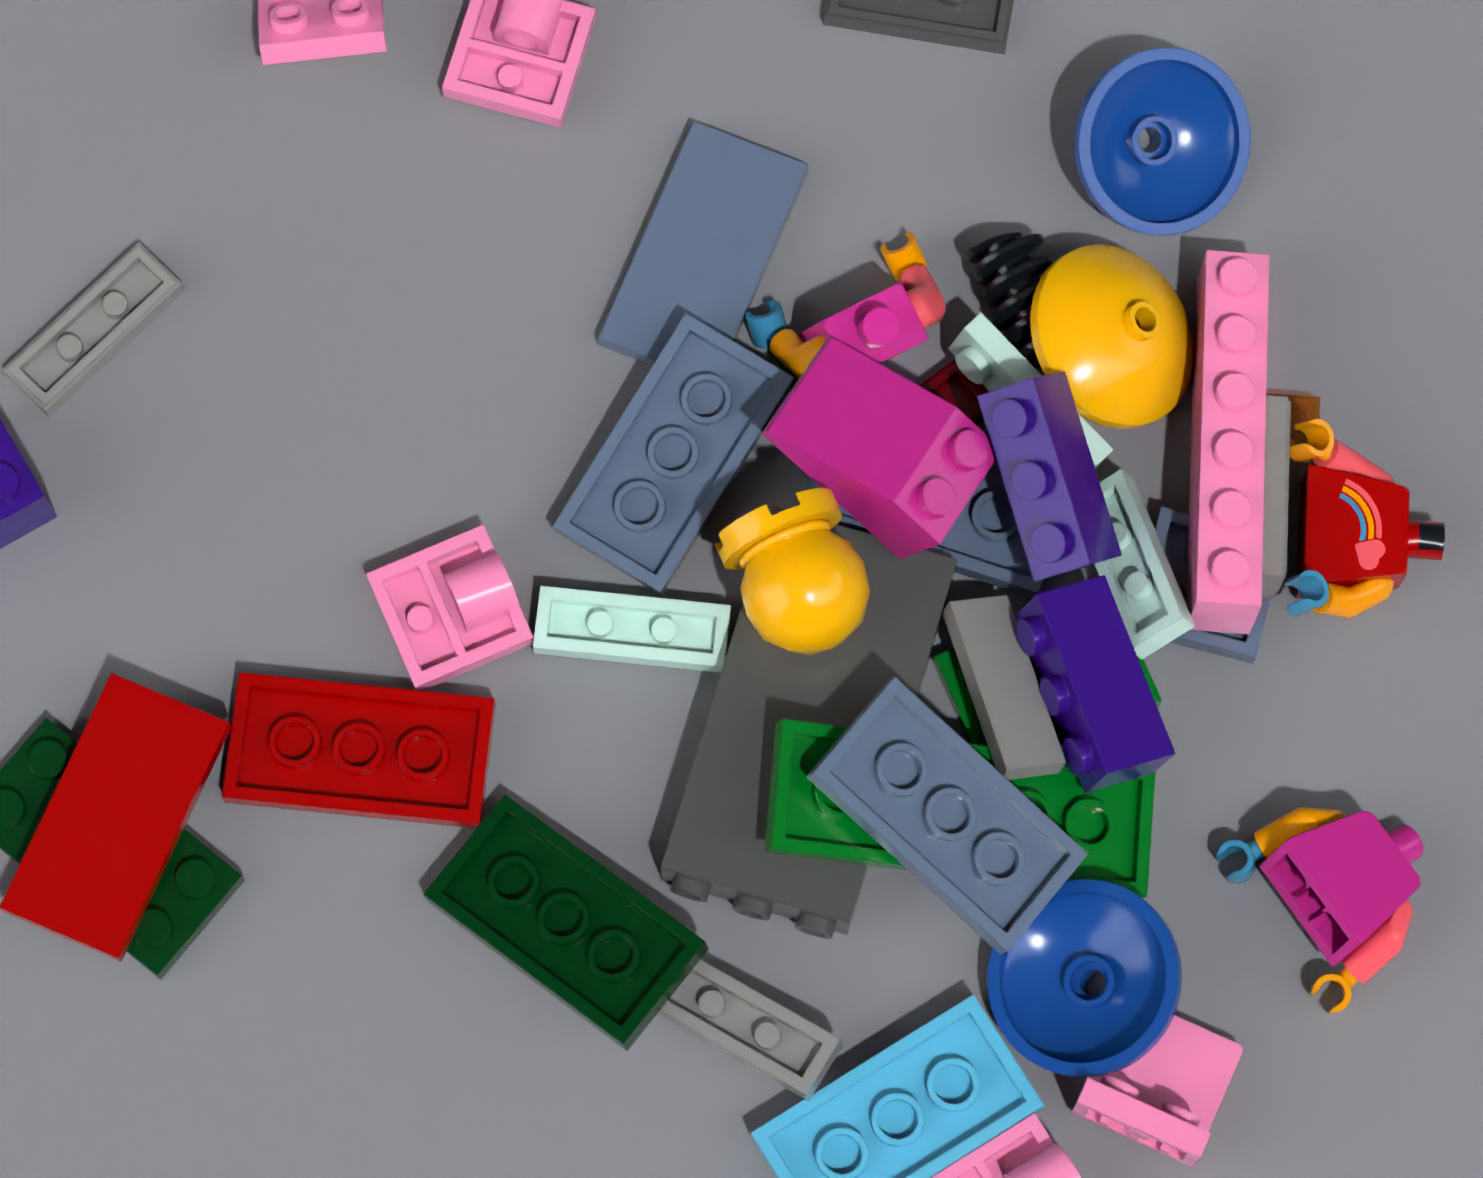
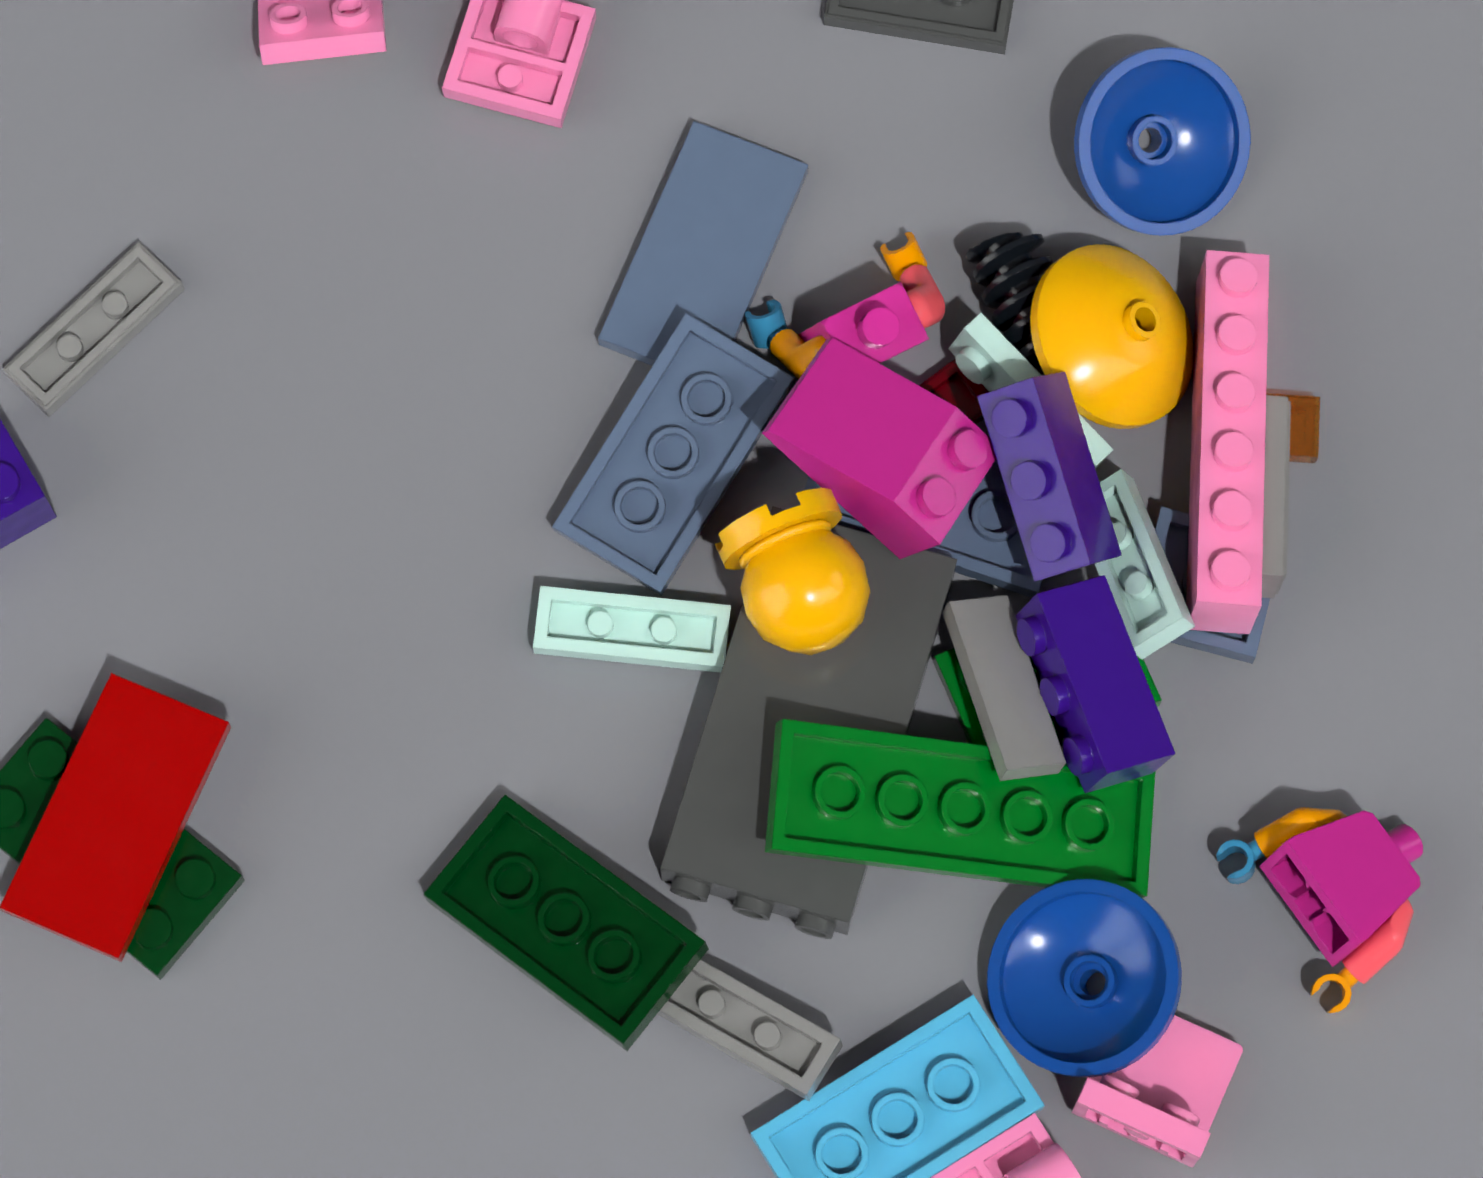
red plate [222,672,496,829] -> none
bright pink plate [366,524,534,691] -> none
sand blue plate [806,677,1088,954] -> none
torso [1284,419,1445,619] -> none

